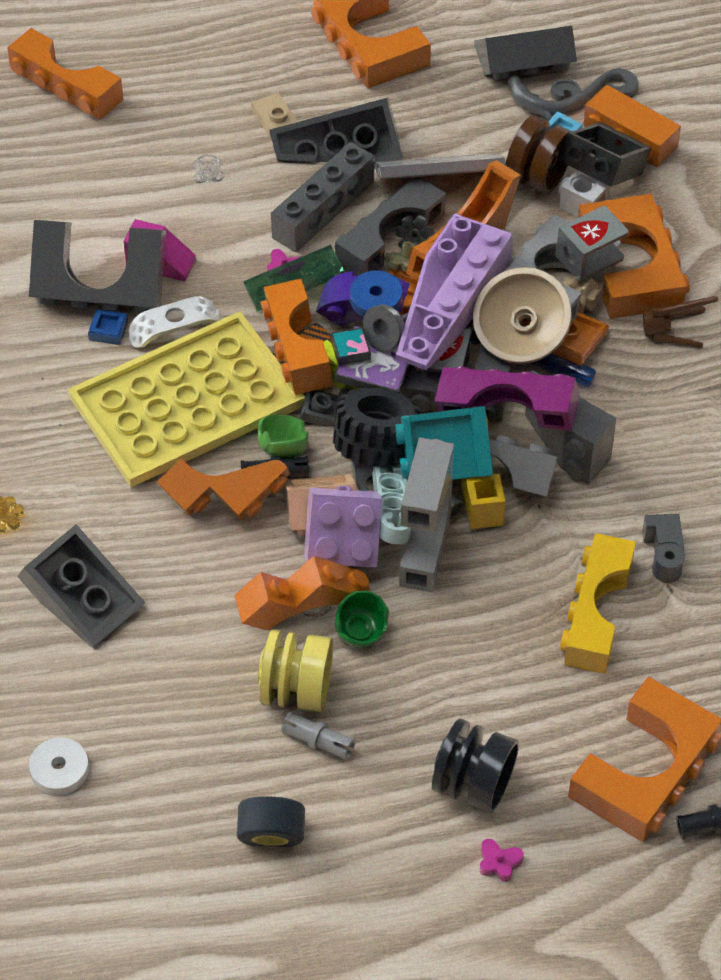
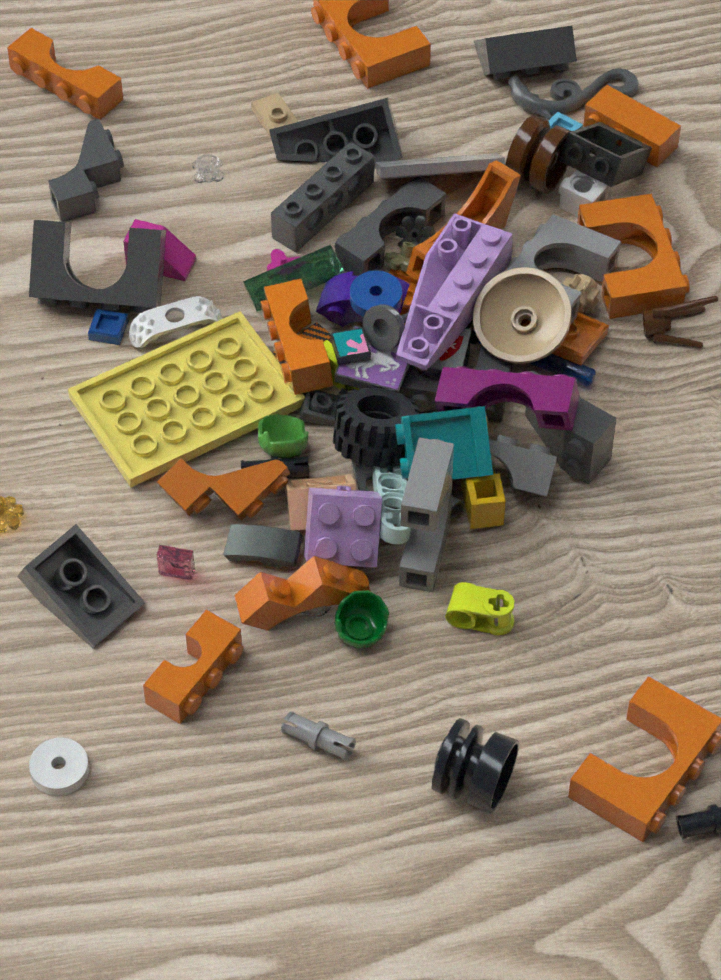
black wheel [236,796,305,847] -> none
light yellow wheel [258,629,333,713] -> none
dark pink piece [480,838,524,882] -> none
piece [555,206,628,282] -> none
yellow arch [560,533,636,674] -> none
dark grey leg [642,514,685,583] -> none
none -> dark grey arch [48,119,124,222]
none -> orange arch [143,609,243,724]
none -> clear pink tile [156,545,195,580]
none -> pearl dark grey slope [223,524,303,567]
none -> neon yellow piece [445,582,515,635]

